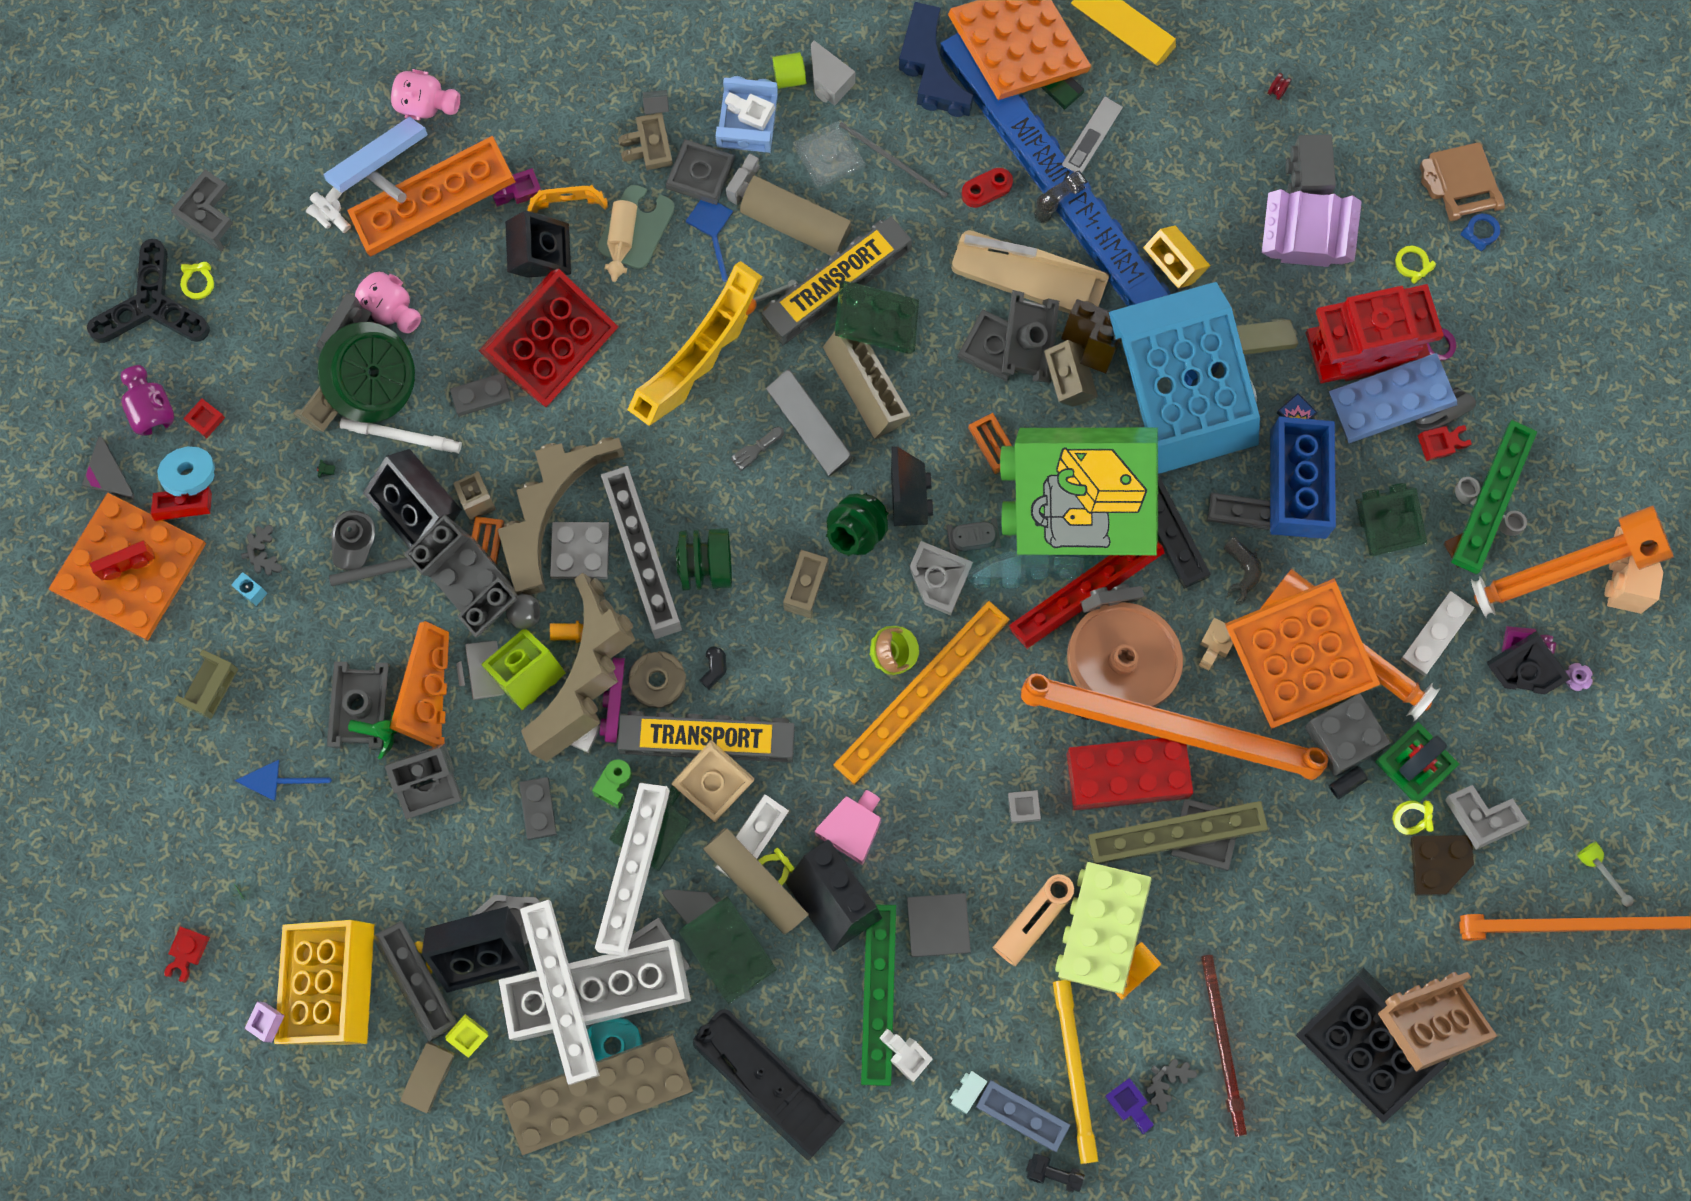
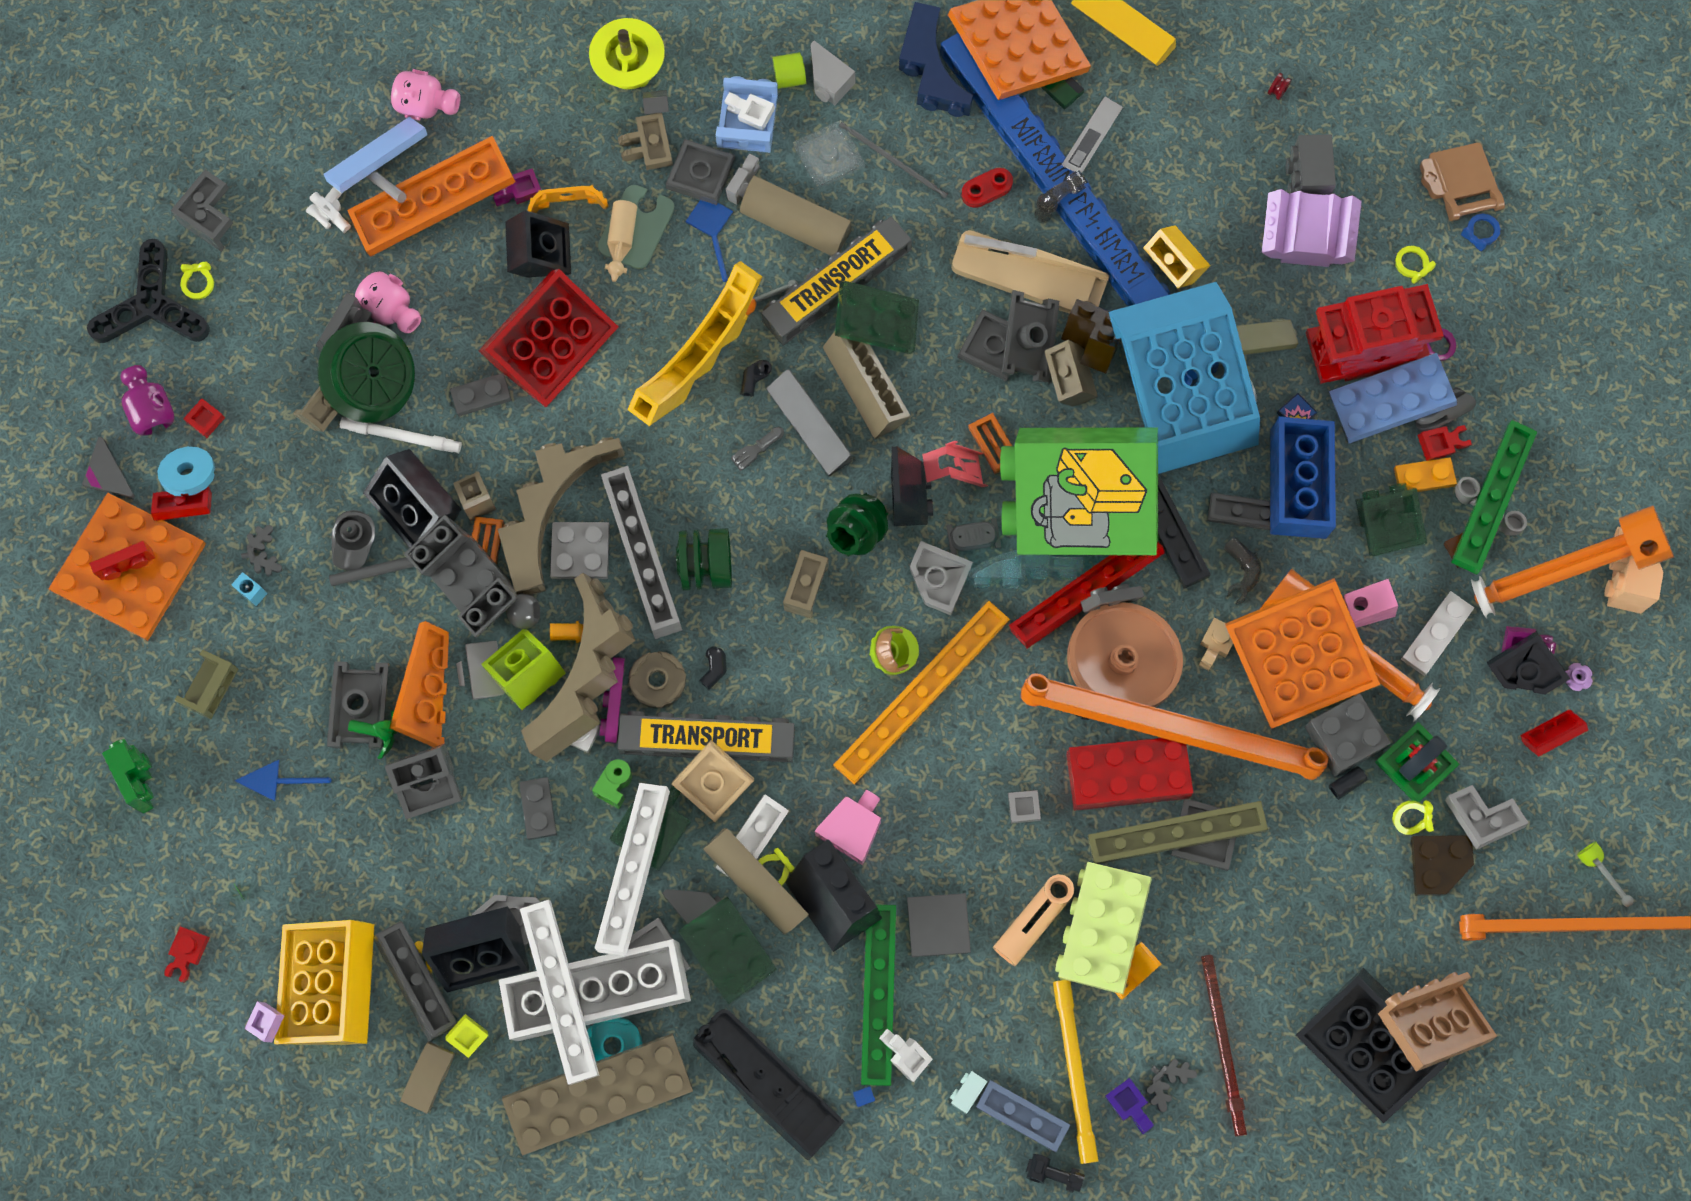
dark green piece [317,460,335,478] -> none
none -> green plate [102,739,154,813]
none -> neon yellow piece [589,18,665,89]
none -> black arm [740,360,772,397]
none -> blue piece [853,1086,875,1107]
none -> coral piece [922,441,988,487]
none -> bright pink torso [1343,579,1398,628]
none -> light orange plate [1394,457,1457,495]
none -> red plate [1520,709,1588,757]

